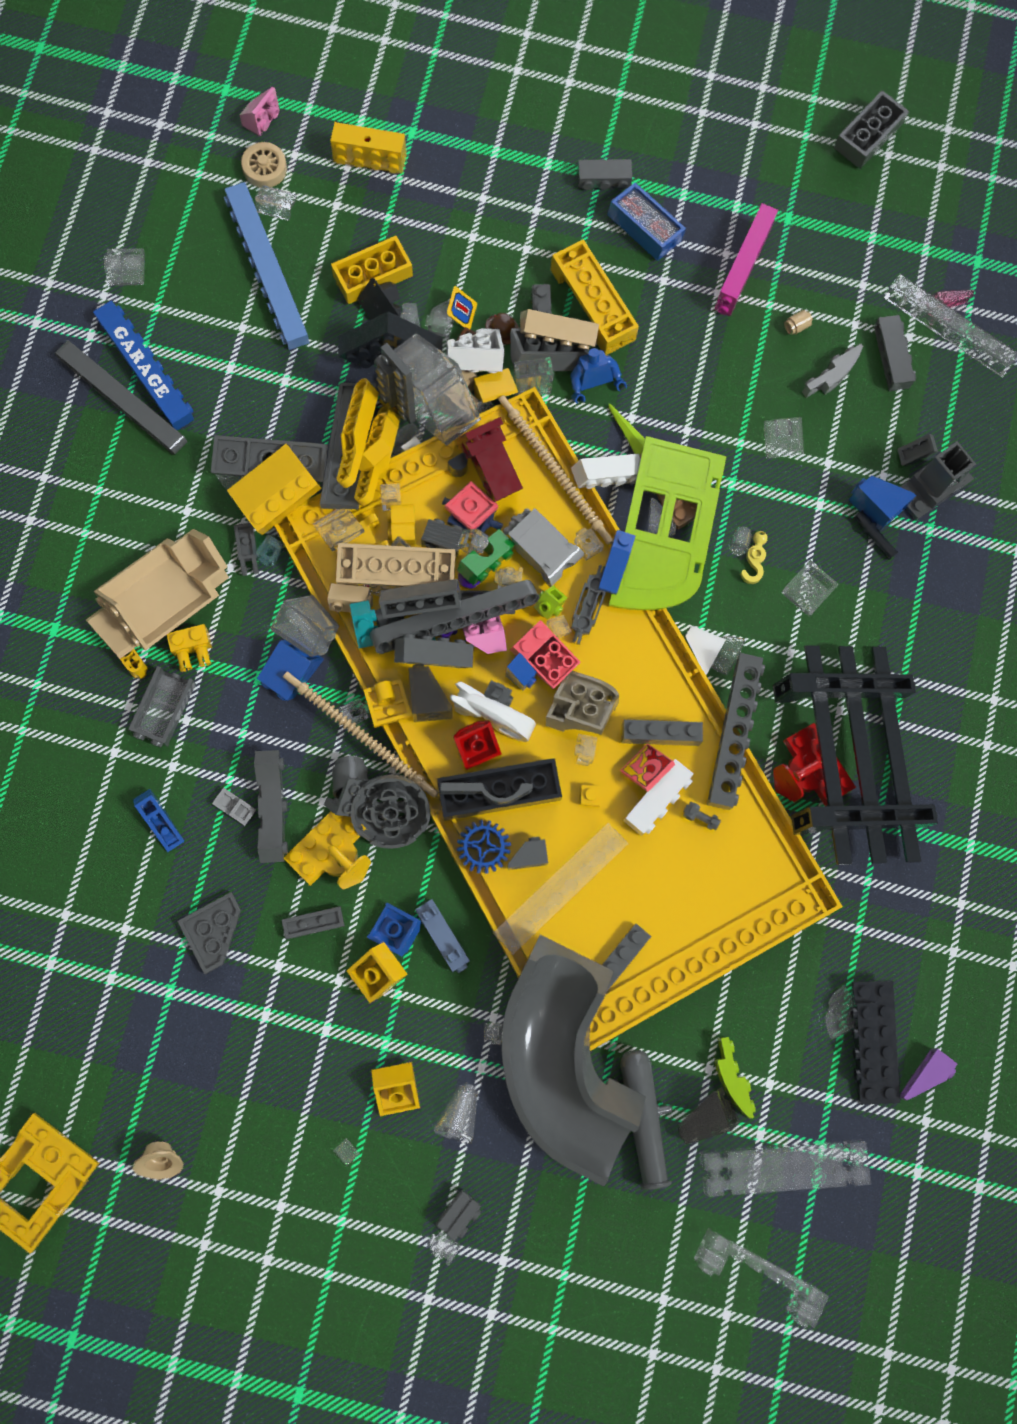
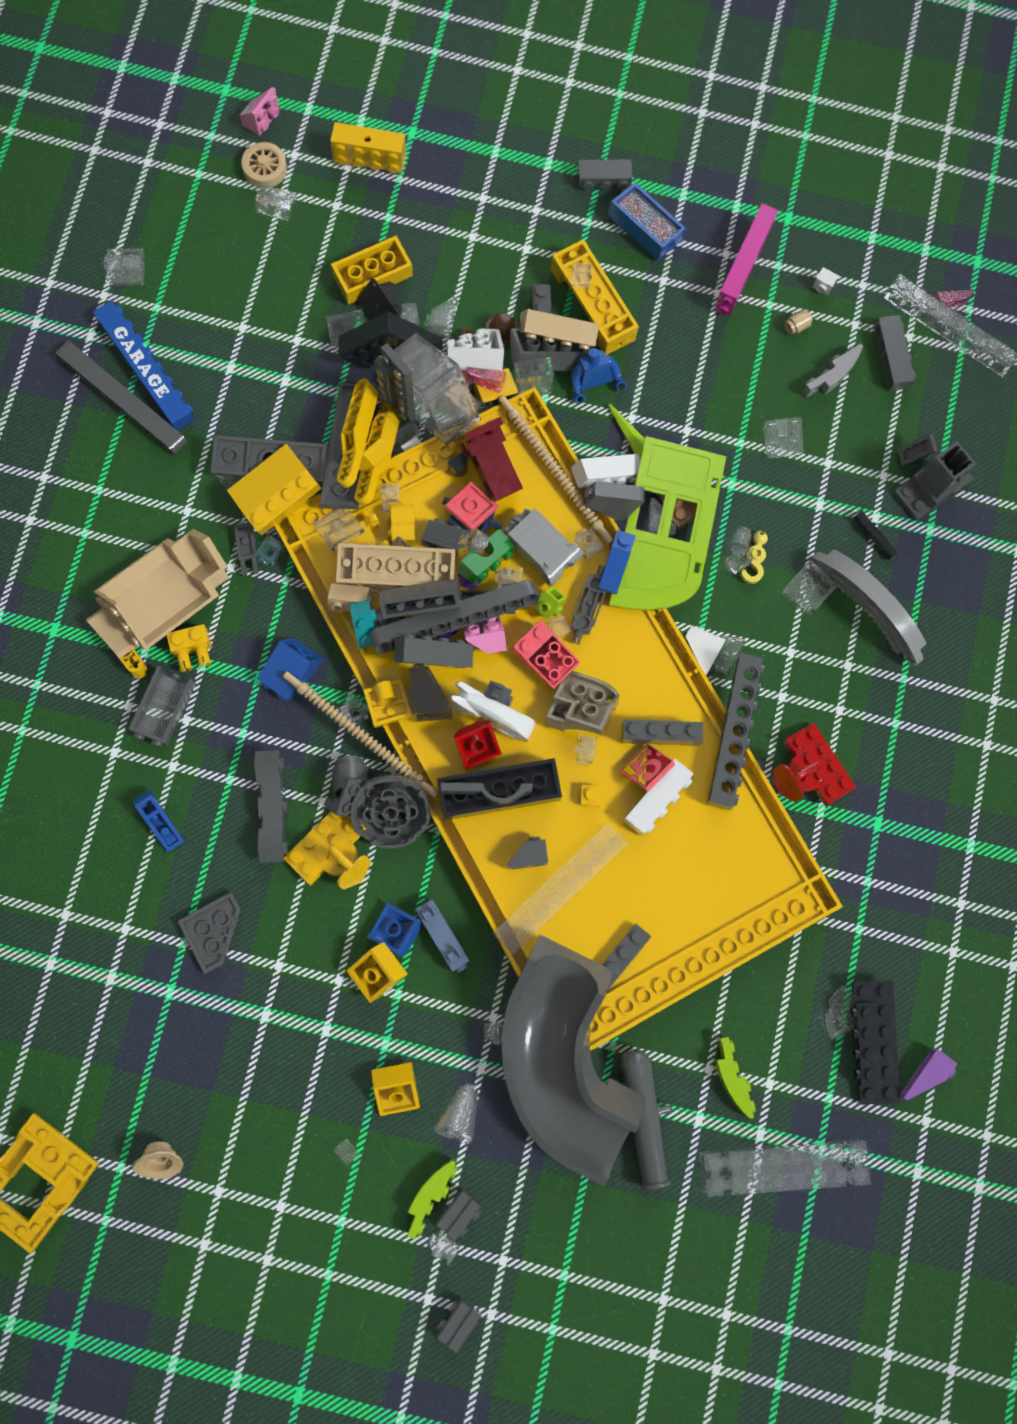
light grey slope [212,788,256,826] -> none
medium blue brick [224,182,309,350] -> none
clear slope [270,595,340,657] -> none
dark grey plate [282,907,345,940] -> none
sticker [447,286,477,329] -> none
blue gear [457,820,511,874] -> none
blue slope [506,652,537,691] -> none
clear smoke slope [678,1087,740,1145] -> none
dark grey bar [683,802,721,830] -> none
clear plate [694,1228,829,1328] -> none
black fence [773,645,938,865] -> none
dark grey brick [834,91,909,169] -> none
blue slope [849,475,916,531] -> none
none -> clear slope [326,309,364,352]
none -> lime slope [407,1159,458,1239]
none -> dark grey brick [436,1298,481,1353]
none -> clear pink slope [466,367,506,393]
none -> clear slope [571,262,591,287]
none -> dark grey slope [584,481,644,522]
none -> clear brick [725,549,753,574]
none -> light grey gear [811,549,927,666]
none -> white plate [812,267,838,296]

